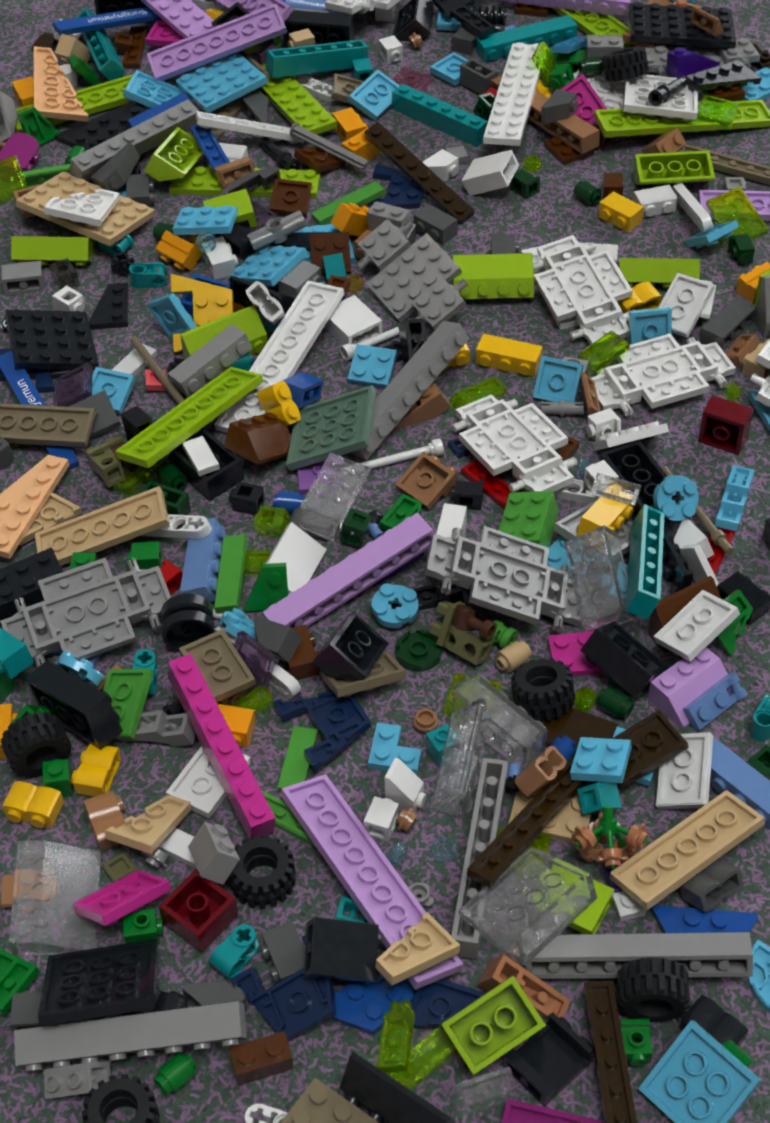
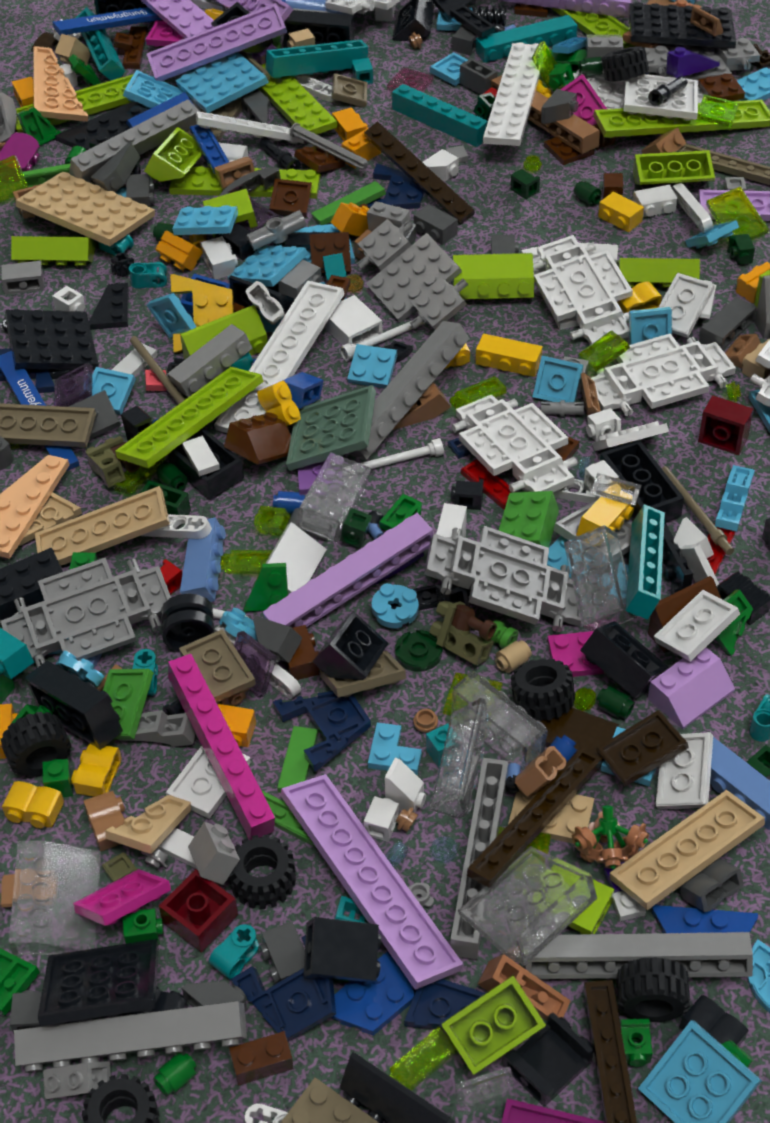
white plate [44,189,120,227] -> none
clear smoke brick [49,258,79,290] -> none
green brick [127,541,162,570] -> none
clear light blue tile [196,232,217,253] -> none
bright green tile [214,534,248,613] -> none
black brick [229,481,265,517] -> none
clear neon green cone [235,685,274,712] -> none
medium azure plate [347,69,399,121] -> none
tan wing [375,912,460,985] -> none
clear neon green hinge [377,1000,415,1073] -> none
white brick [378,35,403,64] -> none
medium nougat plate [395,451,459,510] -> none
black brick [398,318,427,366] -> none
white brick [462,150,519,196] -> none
medium azure plate [570,737,632,783] -> none
teal brick [577,782,622,815] -> none
medium azure plate [653,475,699,521] -> none
medium blue plate [683,672,747,730] -> none
black wing [685,60,762,91] -> none

